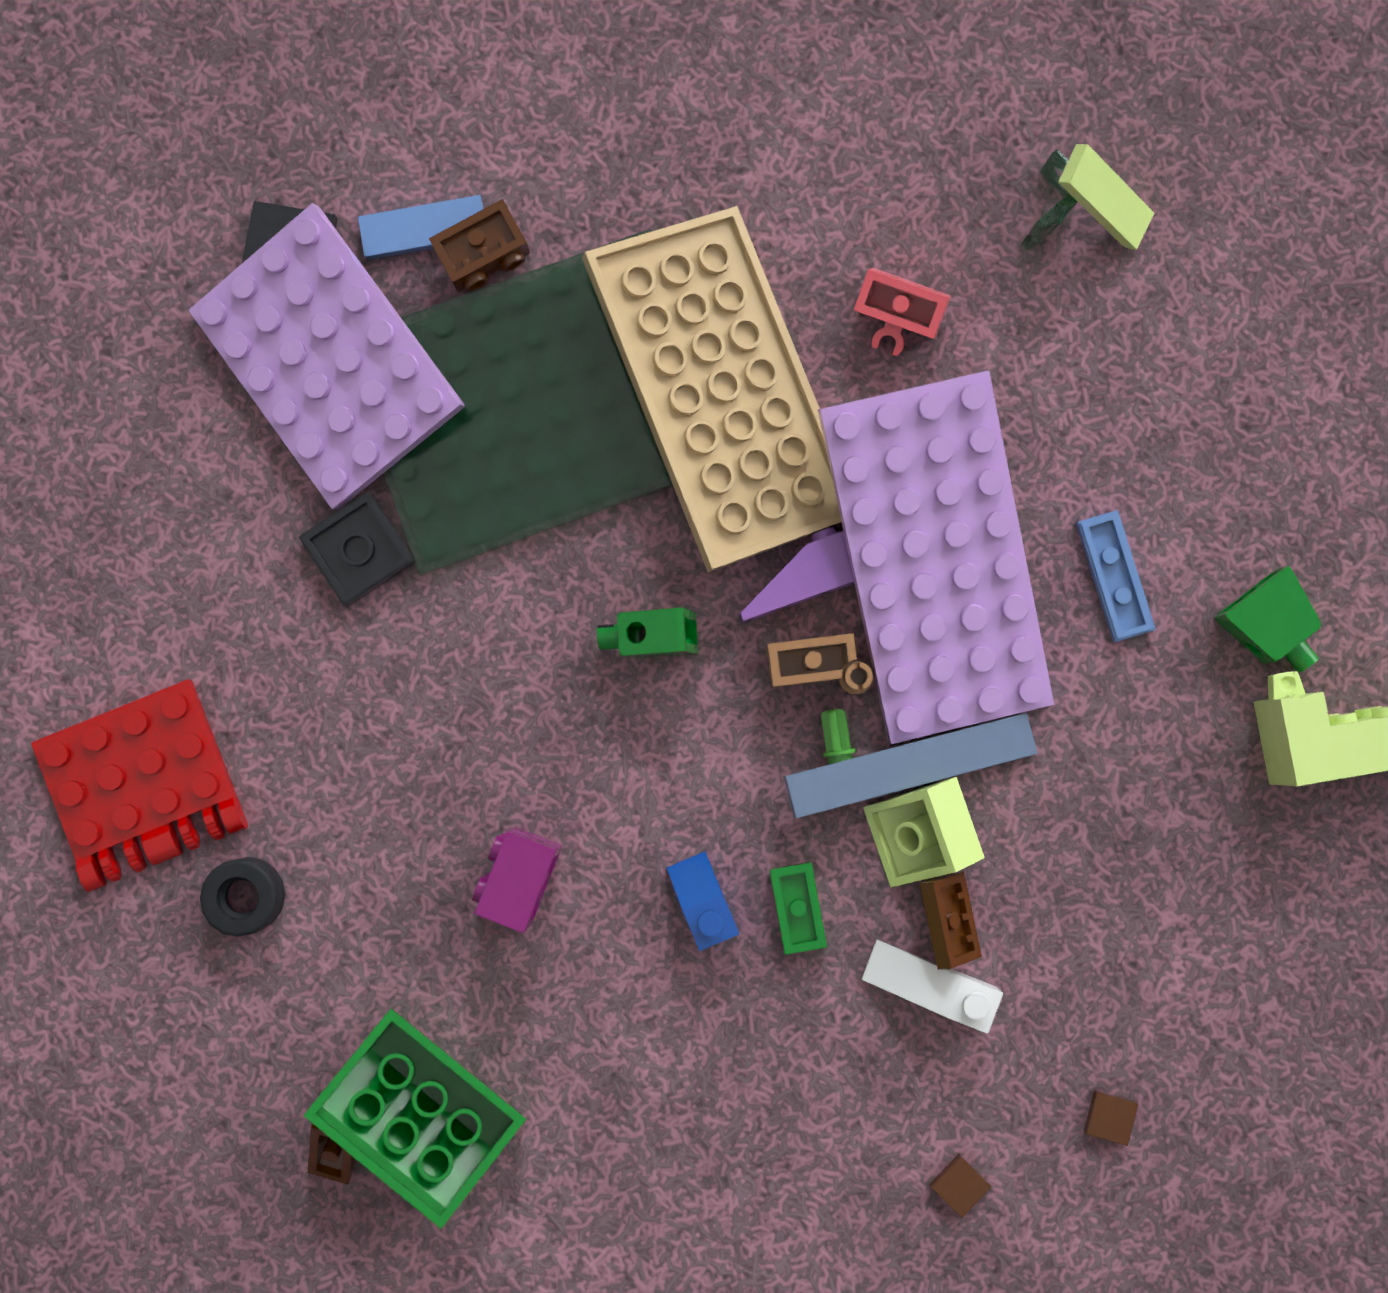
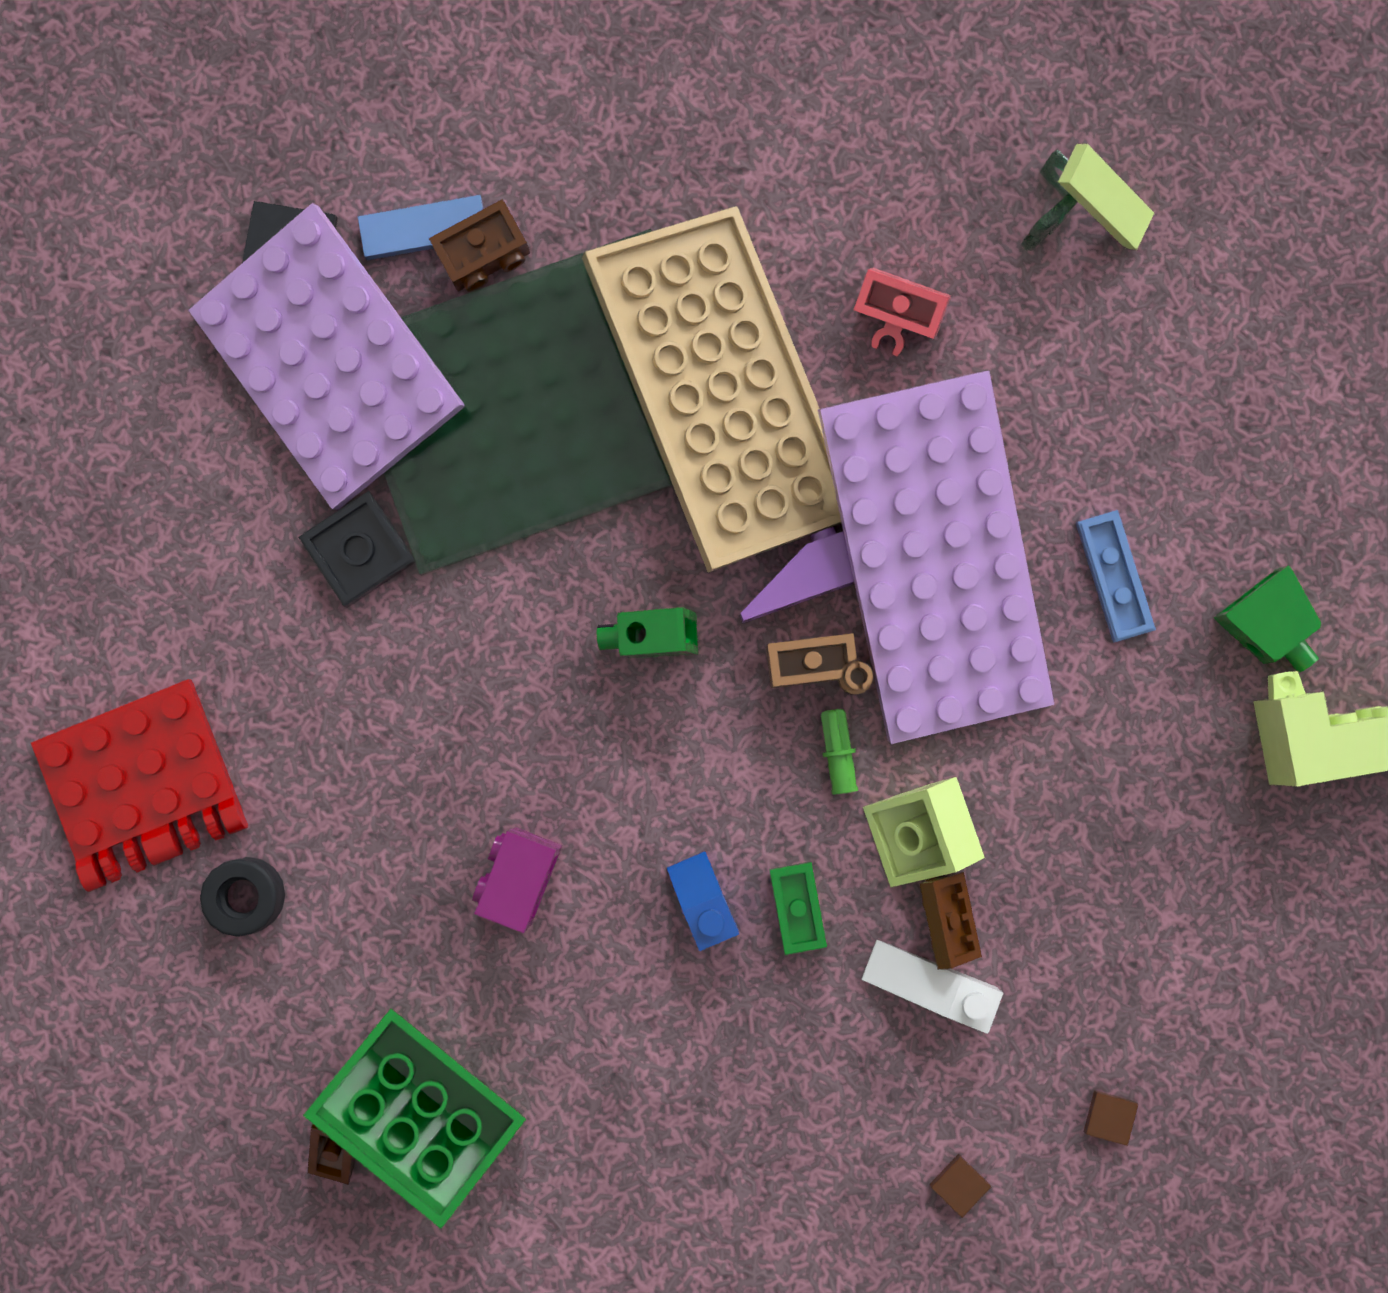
sand blue tile [783,713,1038,818] -> none

